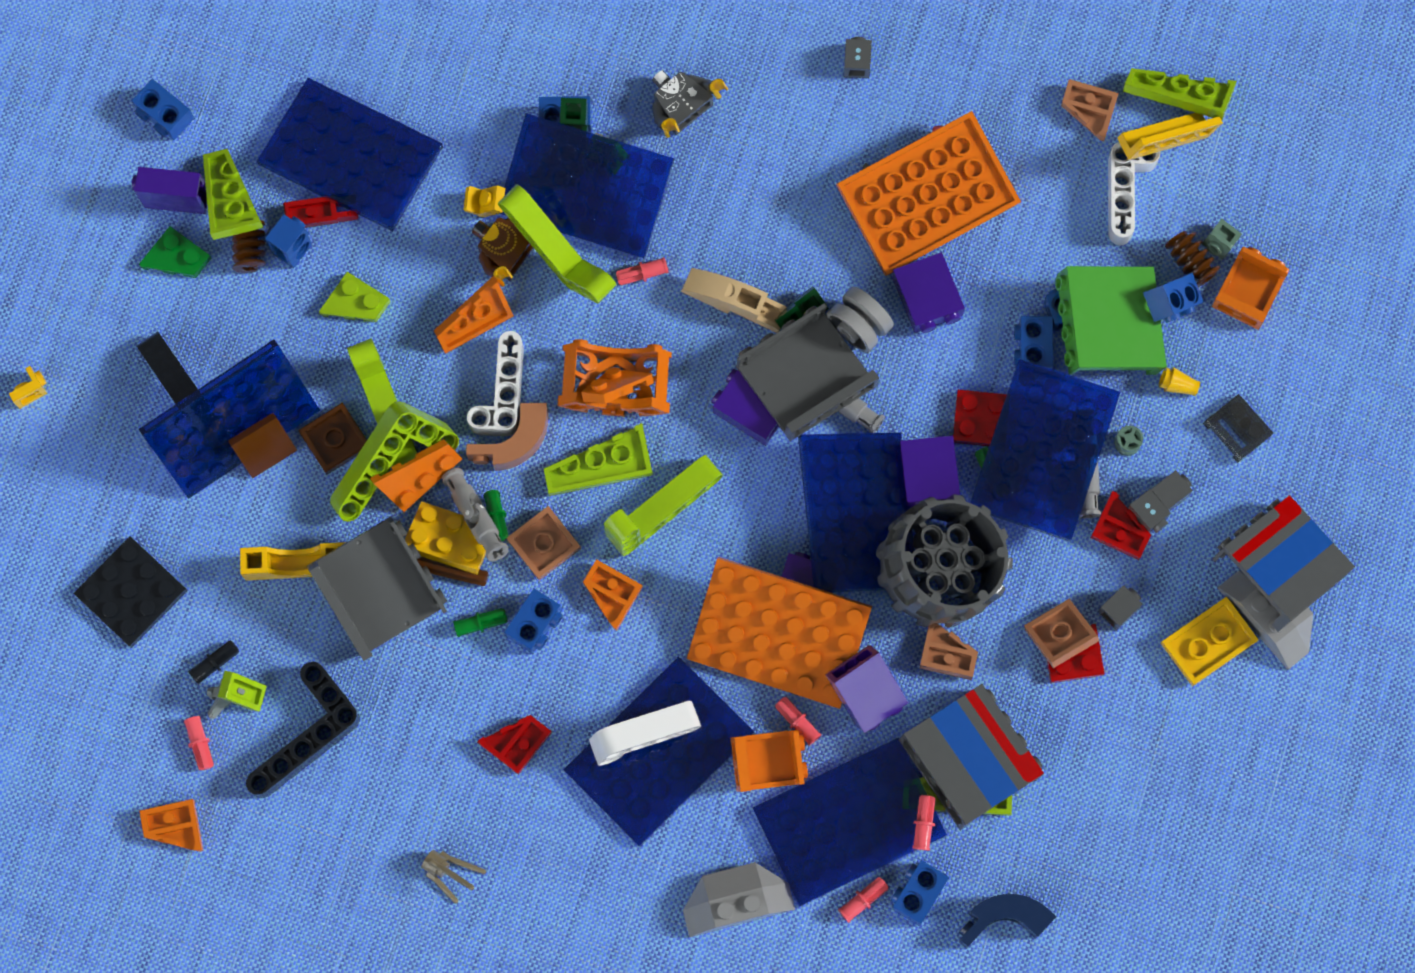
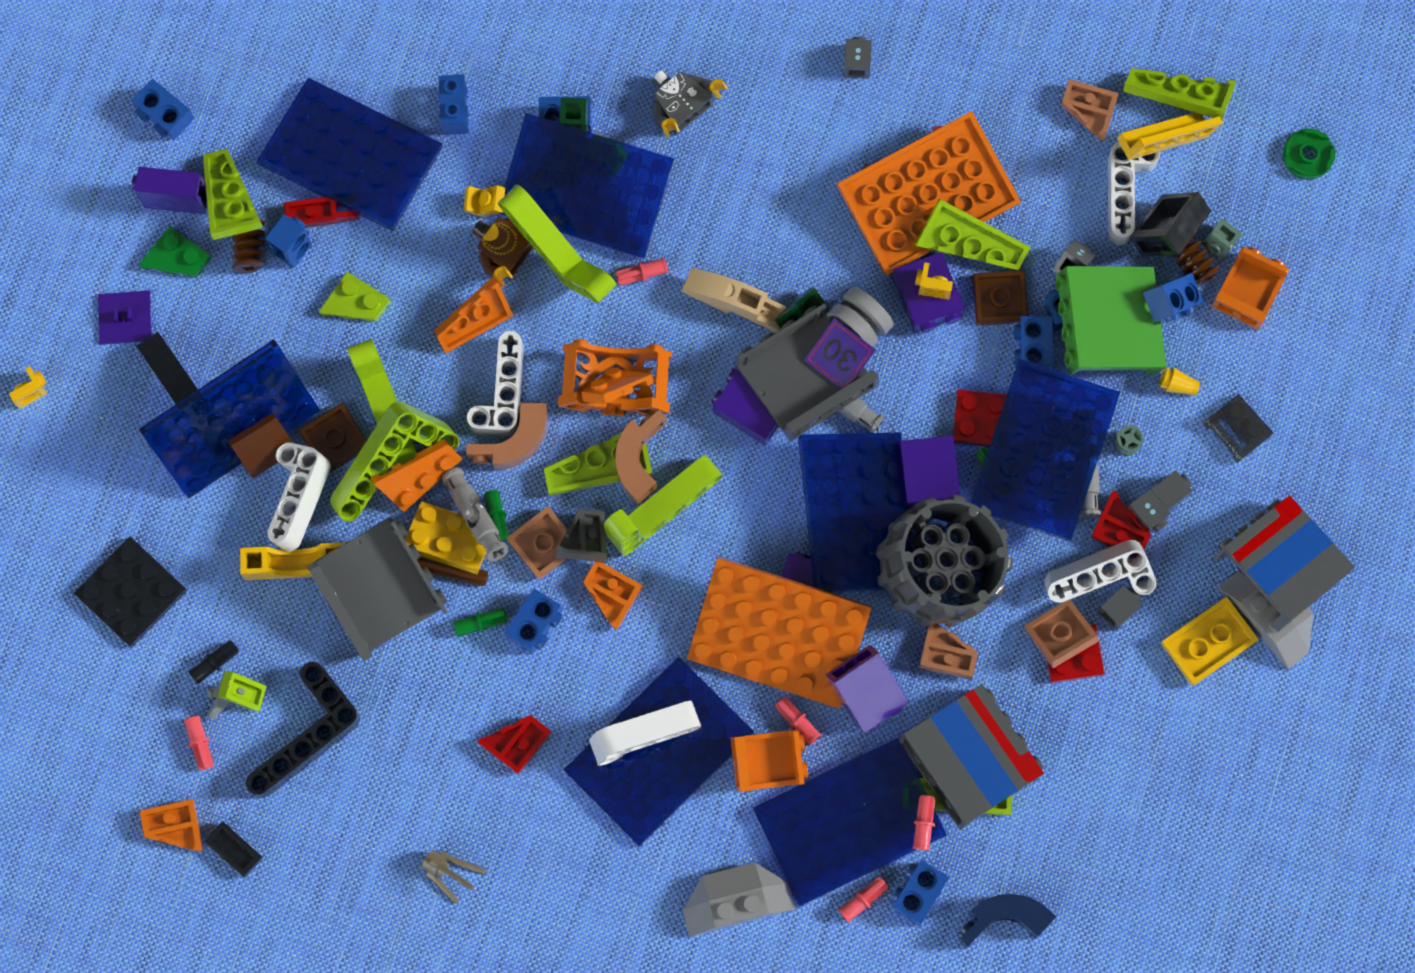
none -> dark purple piece [98,290,152,345]
none -> black plate [204,821,263,878]
none -> white beam [267,443,331,552]
none -> blue brick [438,74,469,135]
none -> dark grey wing [554,509,607,562]
none -> nougat arch [615,409,667,506]
none -> dark purple piece [804,318,876,389]
none -> lime wing [914,199,1031,270]
none -> yellow bracket [915,262,953,300]
none -> reddish brown tile [972,270,1029,326]
none -> white beam [1044,540,1157,603]
none -> dark grey brick [1053,240,1097,274]
none -> black window [1129,192,1211,257]
none -> green tile [1282,128,1335,180]

